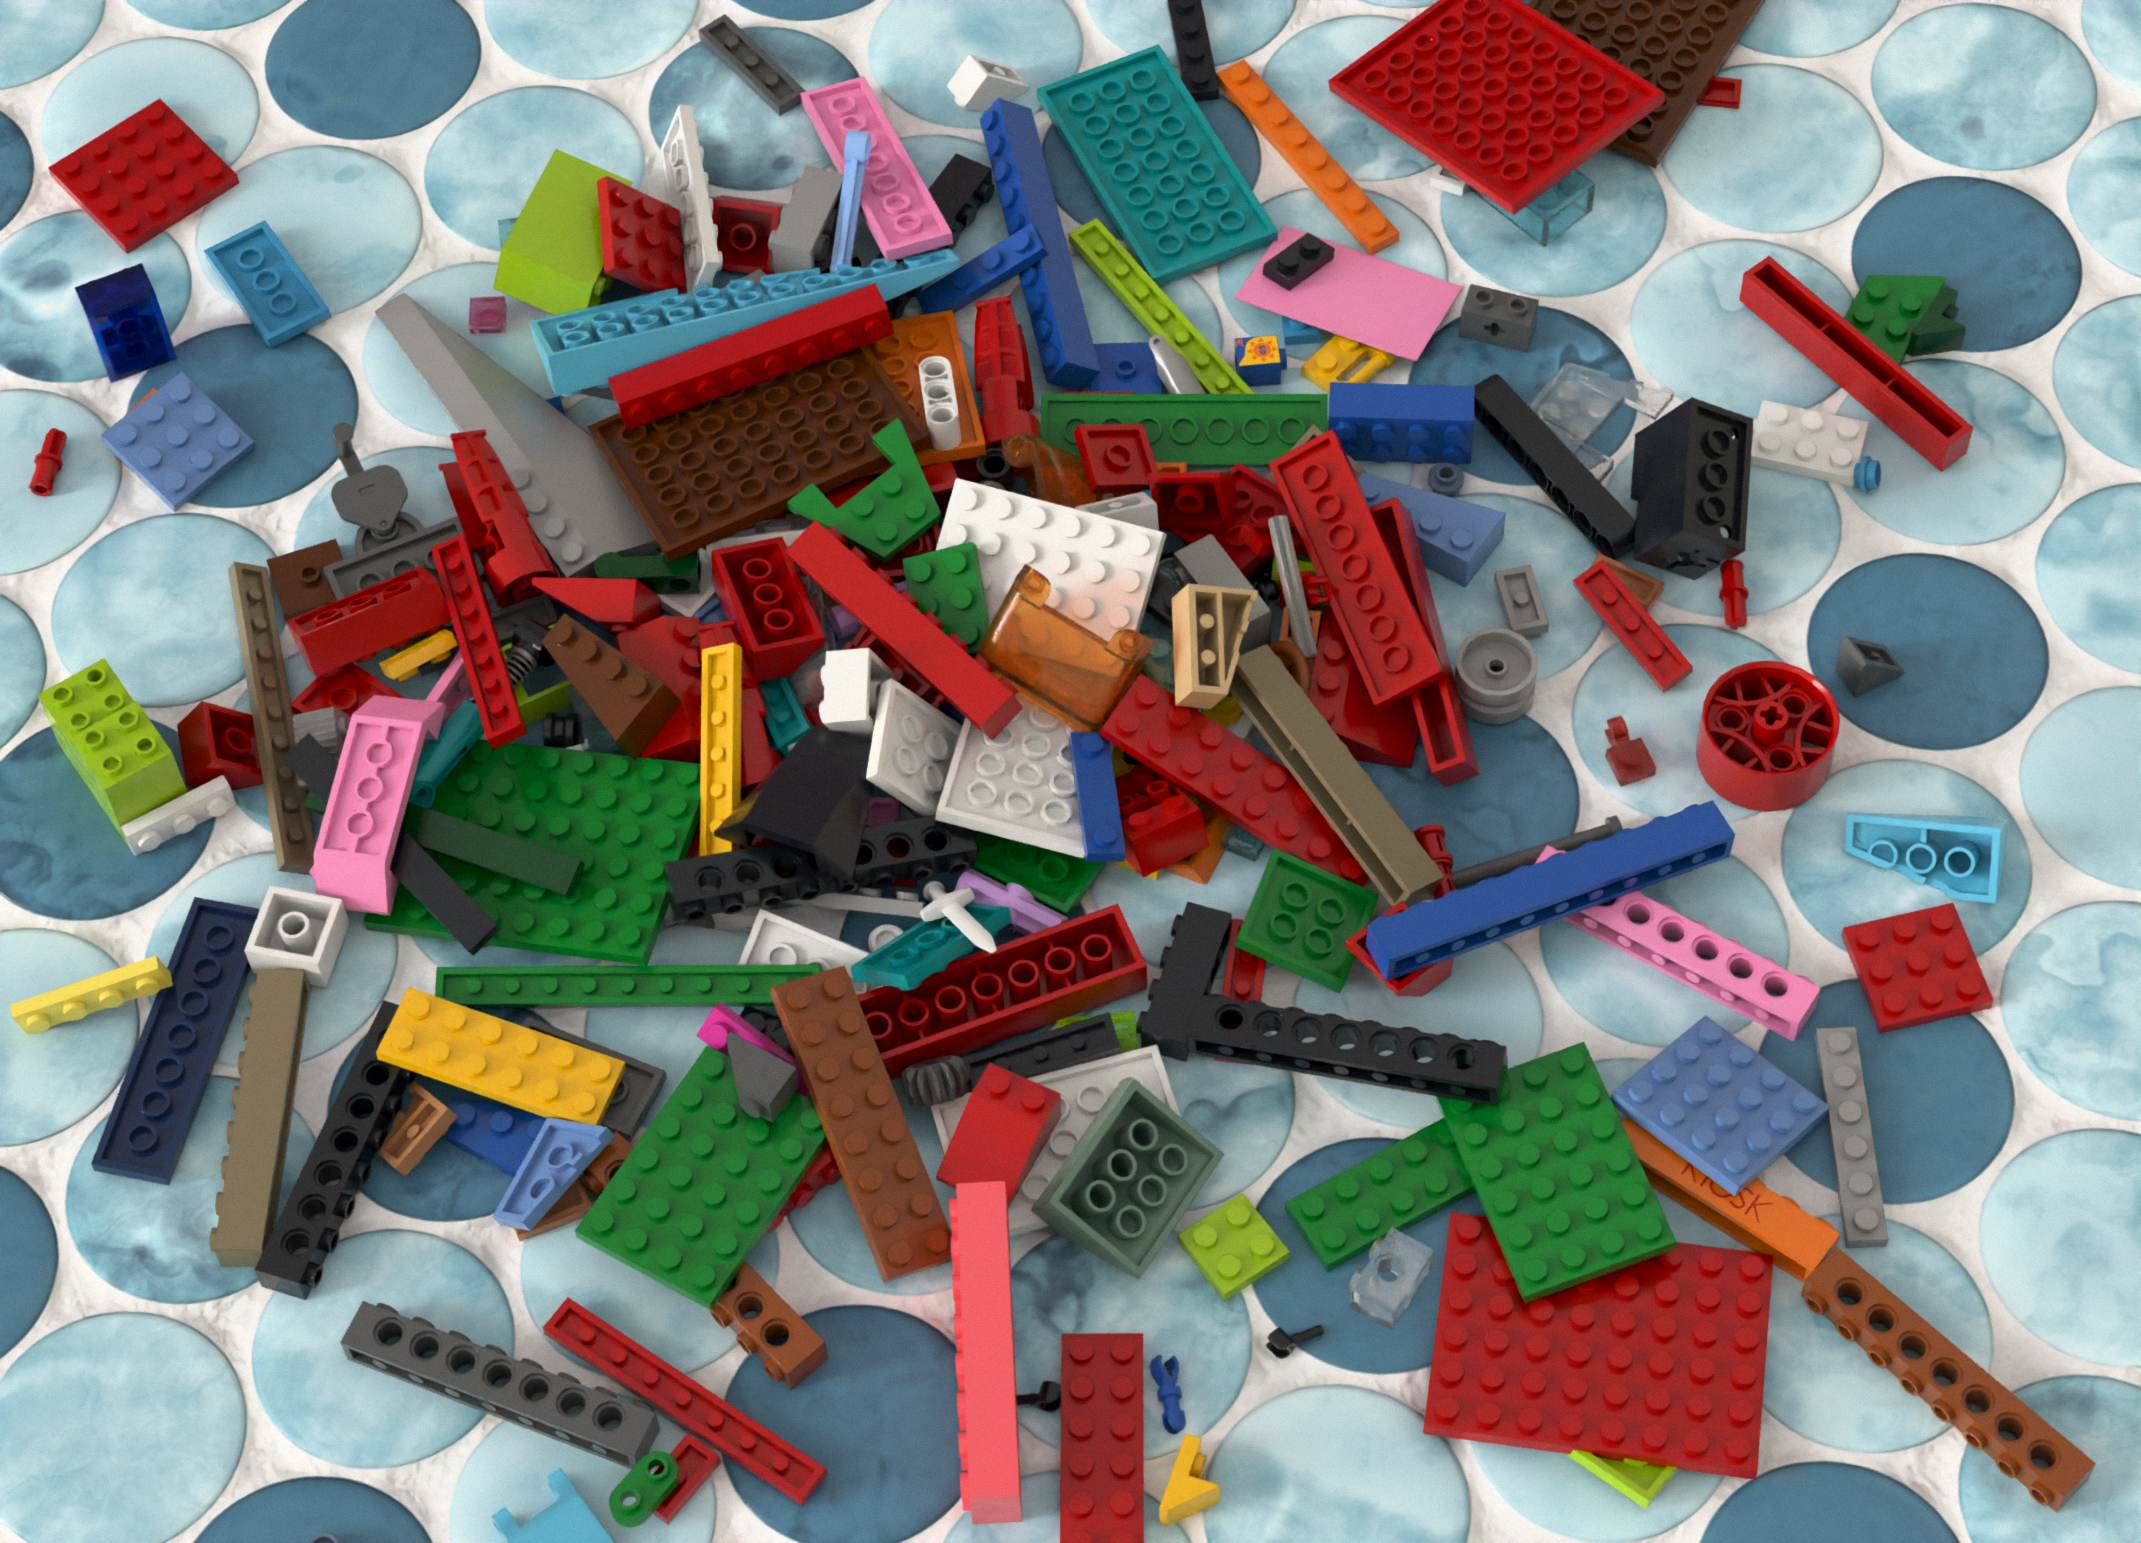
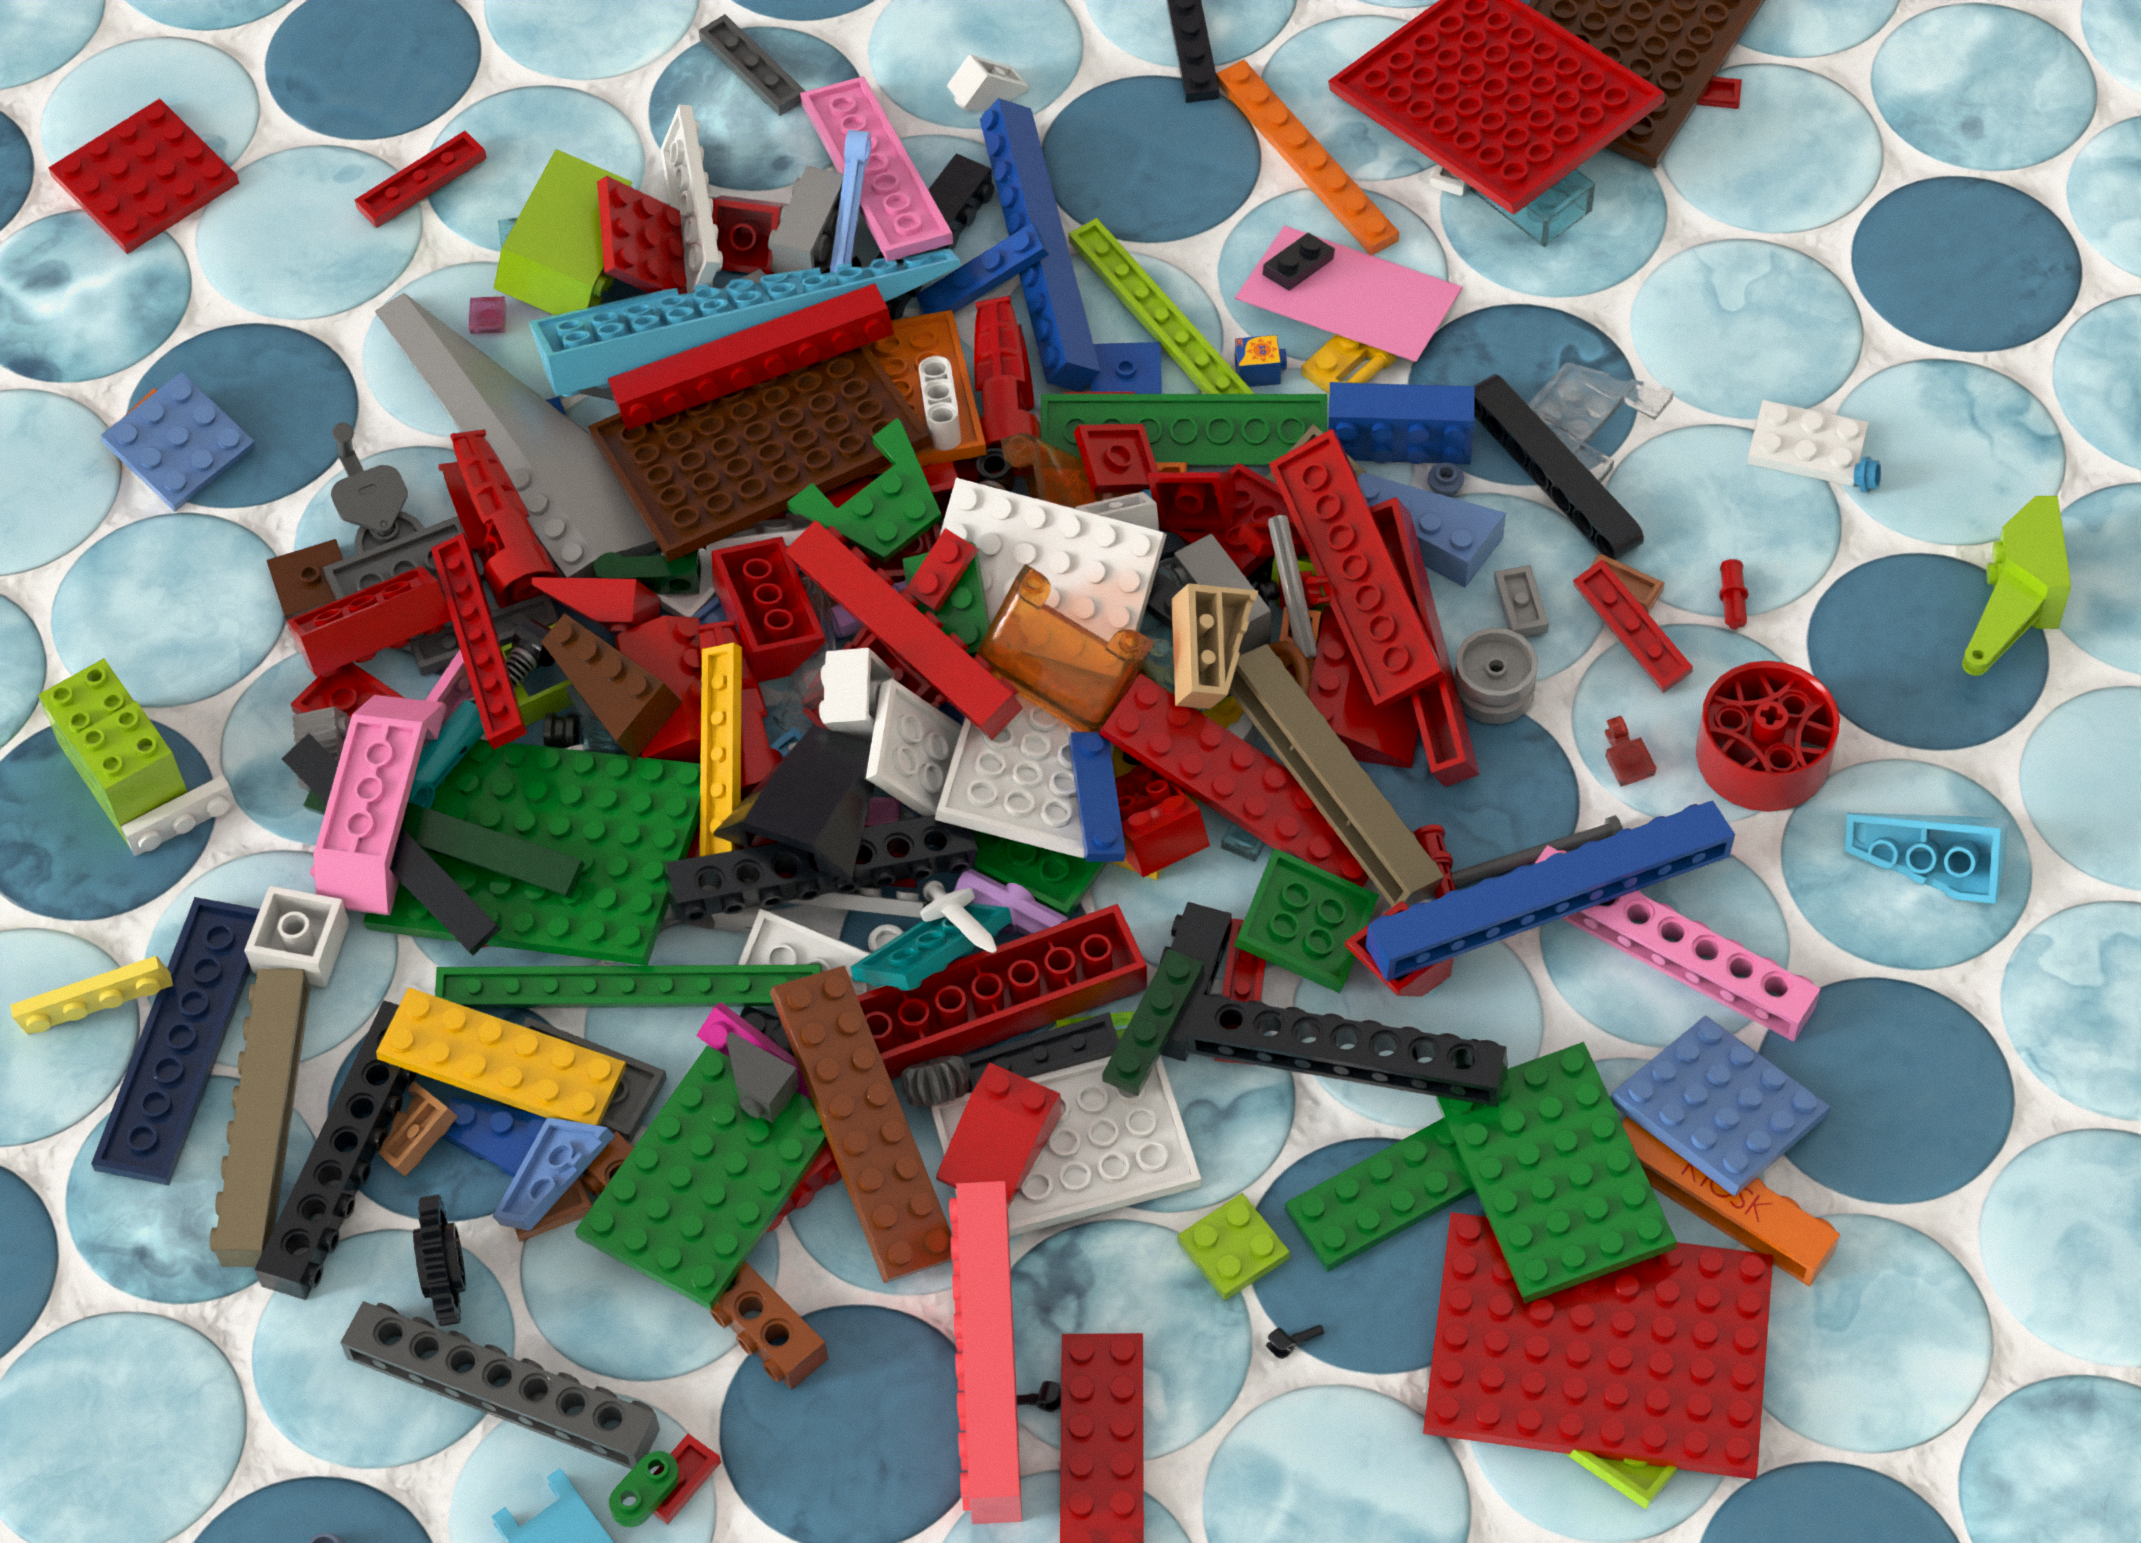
red axle [29,428,67,496] -> none
clear blue brick [74,263,177,383] -> none
red slope [177,701,264,791] -> none
dark azure plate [204,220,332,349] -> none
dark tan plate [228,561,316,876] -> none
yellow plate [379,629,458,681] -> none
red plate [542,1297,827,1507] -> none
teal plate [758,676,812,756] -> none
sand green slope [1031,1079,1224,1279] -> none
teal plate [1037,44,1278,286] -> none
light grey piece [1149,334,1206,394] -> none
blue piece [1150,1354,1186,1434] -> none
yellow slope [1159,1434,1220,1526] -> none
orange slope [1165,808,1237,884] -> none
dark azure plate [1281,315,1320,346] -> none
clear brick [1348,1227,1434,1330] -> none
dark grey brick [1459,284,1539,353] -> none
black piece [1630,397,1753,580] -> none
red brick [1739,256,1973,472] -> none
dark orange brick [1801,1248,2096,1513] -> none
light grey plate [1814,1027,1888,1248] -> none
dark grey slope [1835,636,1904,698] -> none
red plate [1841,903,1994,1034] -> none
green wing [1844,275,1946,365] -> none
dark green slope [1907,286,1966,357] -> none
none -> red plate [355,131,487,228]
none -> black gear [413,1194,466,1326]
none -> red plate [905,528,979,612]
none -> dark green plate [1102,949,1204,1096]
none -> lime slope [1962,496,2071,676]

